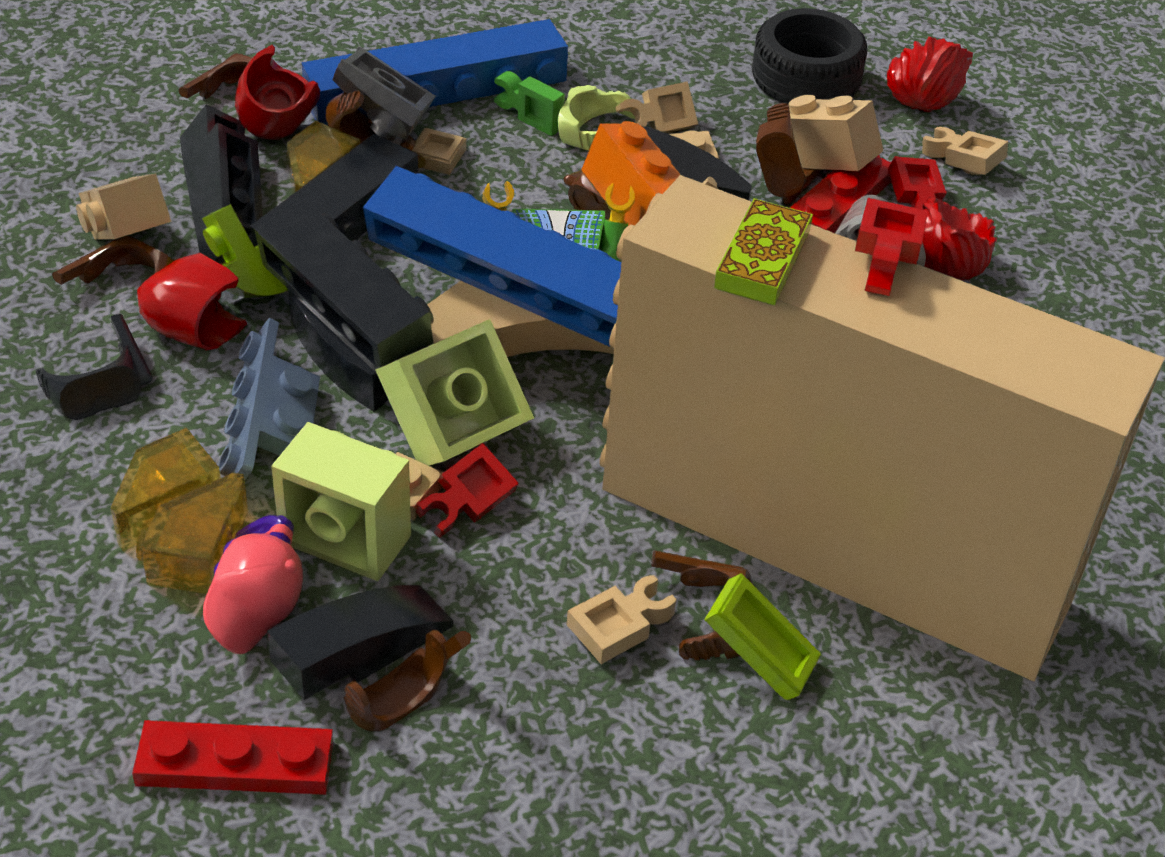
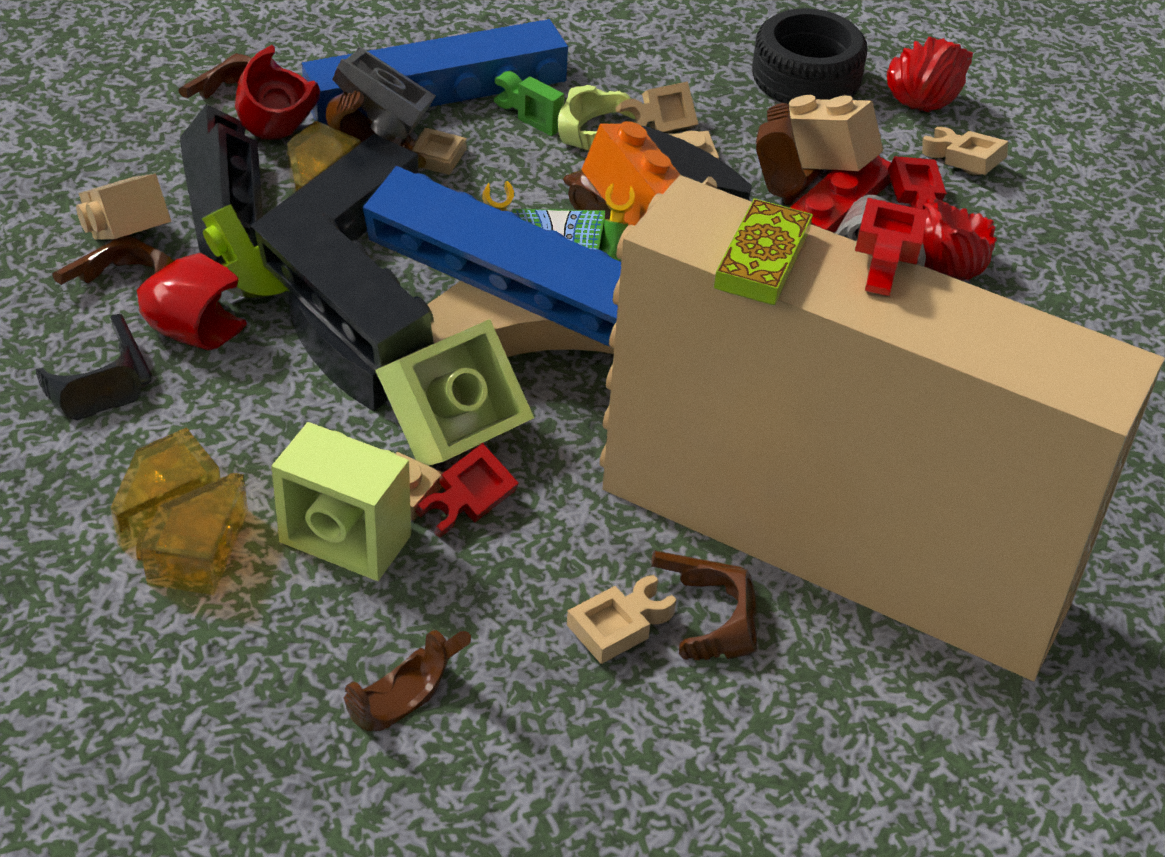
red plate [132,720,334,795] -> none
coral hair [203,515,303,654] -> none
sand blue bracket [216,318,320,500] -> none
black slope [267,585,454,700] -> none
lime tile [704,573,821,700] -> none

